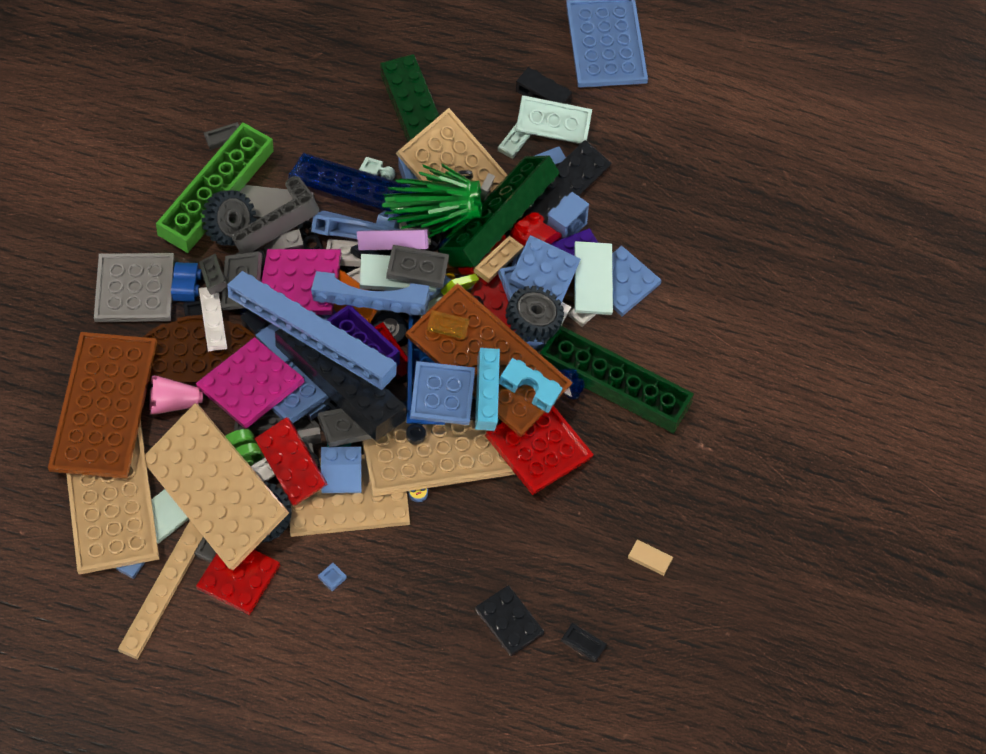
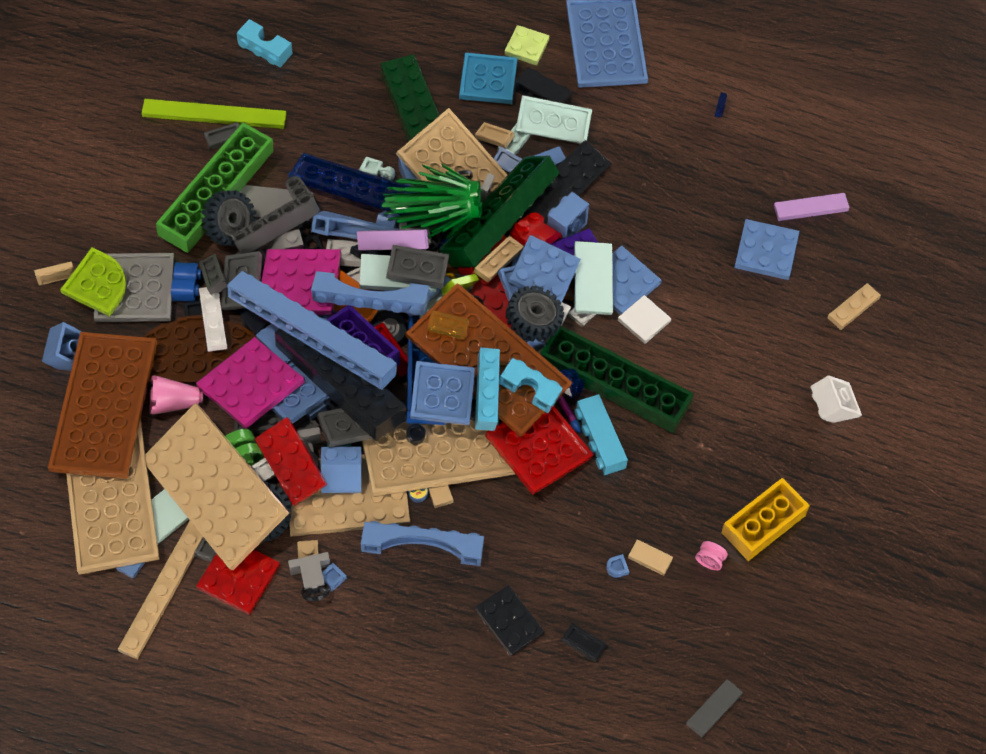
none -> tan tile [34,261,74,285]
none -> medium blue slope [42,322,82,371]
none -> lime plate [61,247,126,317]
none -> lime tile [142,99,286,129]
none -> medium azure arch [237,19,293,67]
none -> light grey piece [288,552,330,601]
none -> tan plate [297,540,319,558]
none -> medium blue arch [361,521,484,566]
none -> tan tile [429,485,453,508]
none -> dark azure plate [459,53,517,104]
none -> tan tile [475,122,515,149]
none -> medium blue tile [494,147,522,173]
none -> yellowish green plate [504,25,550,66]
none -> magenta piece [557,396,581,433]
none -> medium azure brick [575,394,628,475]
none -> medium blue tile [606,554,629,578]
none -> white tile [618,295,671,344]
none -> dark grey tile [686,679,743,738]
none -> bright pink wheel [695,541,728,570]
none -> clear blue tile [715,92,727,118]
none -> yellow brick [721,478,810,561]
none -> medium blue plate [734,219,799,280]
none -> lavender tile [774,193,849,221]
none -> white slope [810,375,862,423]
none -> tan plate [828,283,881,330]

